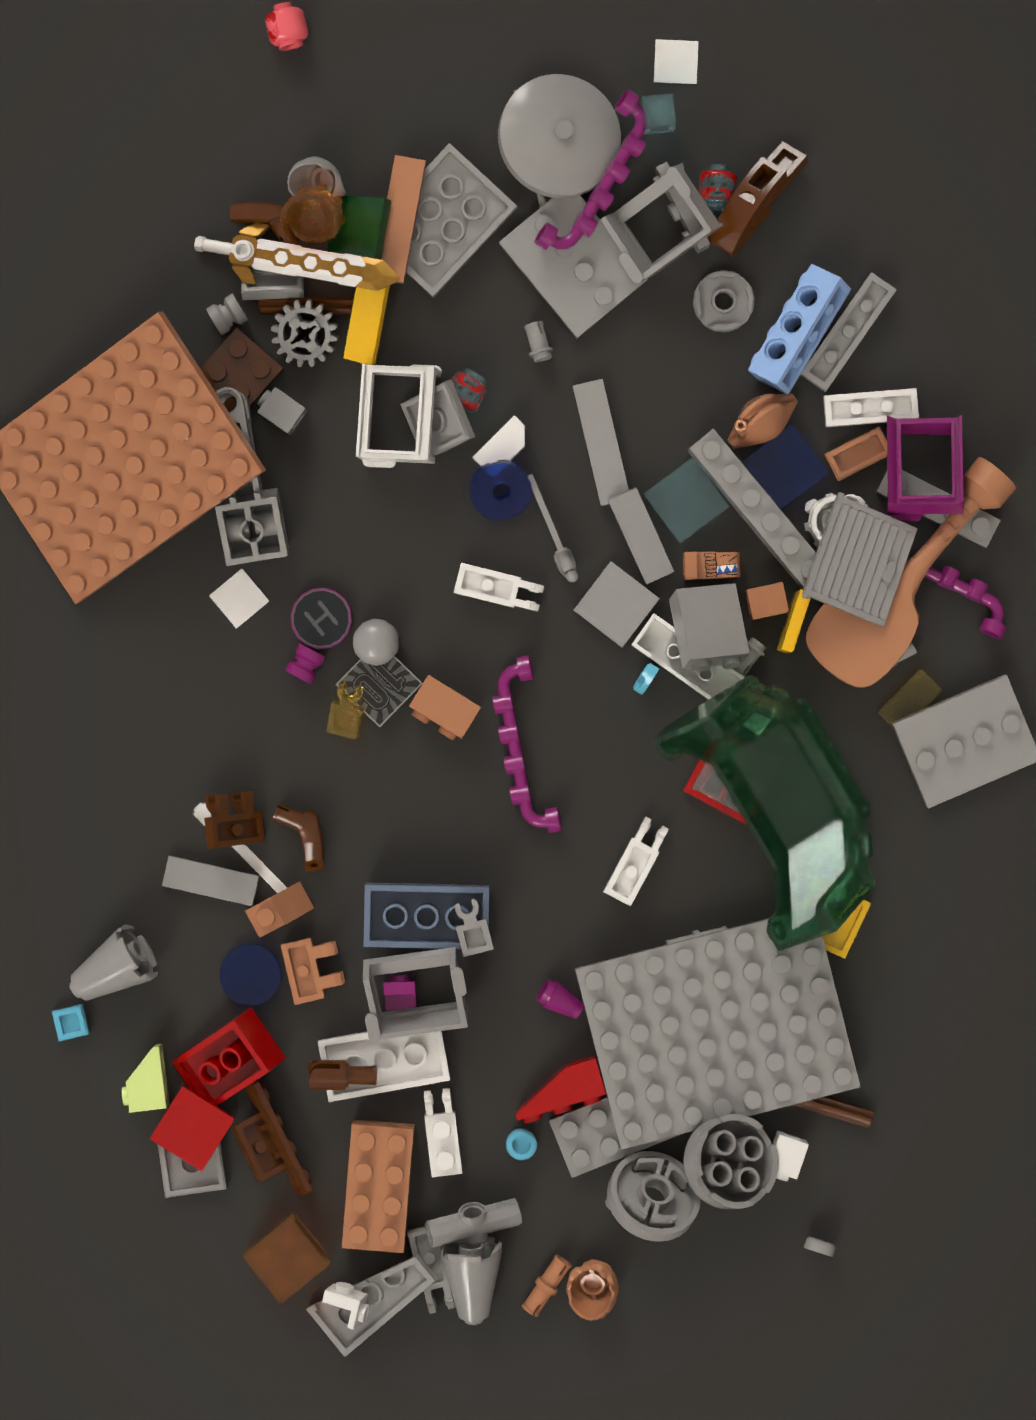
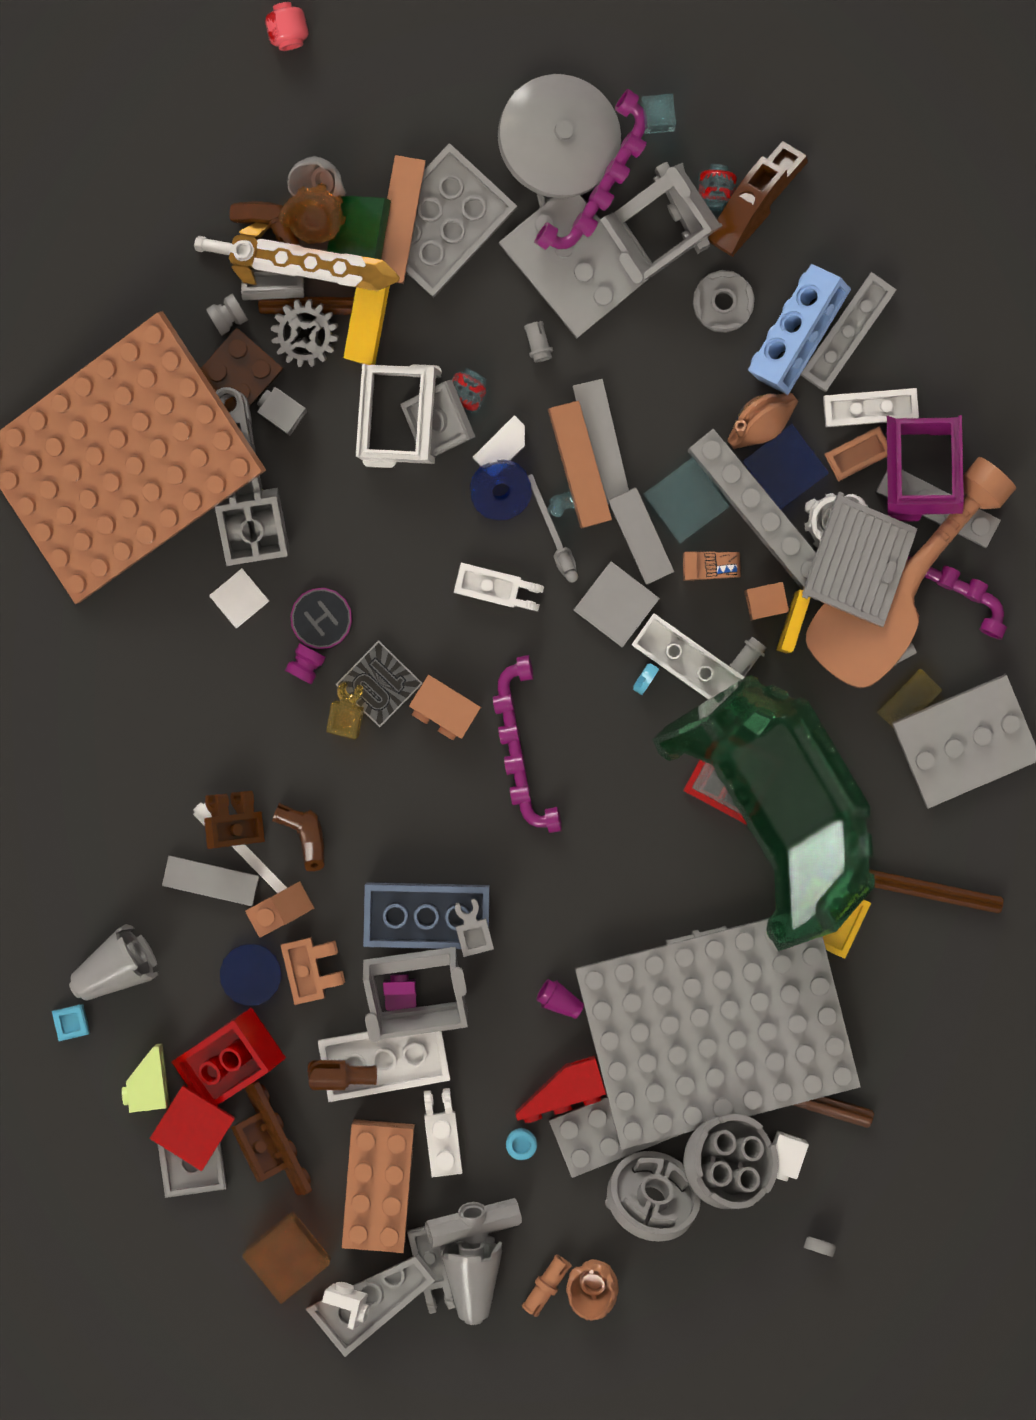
light grey hair [353,619,399,666] -> none
white hinge [603,817,669,906] -> none
white sticker [654,39,699,84] -> none
light grey brick [669,583,750,672] -> none
none -> nougat tile [548,401,612,529]
none -> clear light blue arm [548,492,576,517]
none -> reddish brown axle [852,867,1004,913]

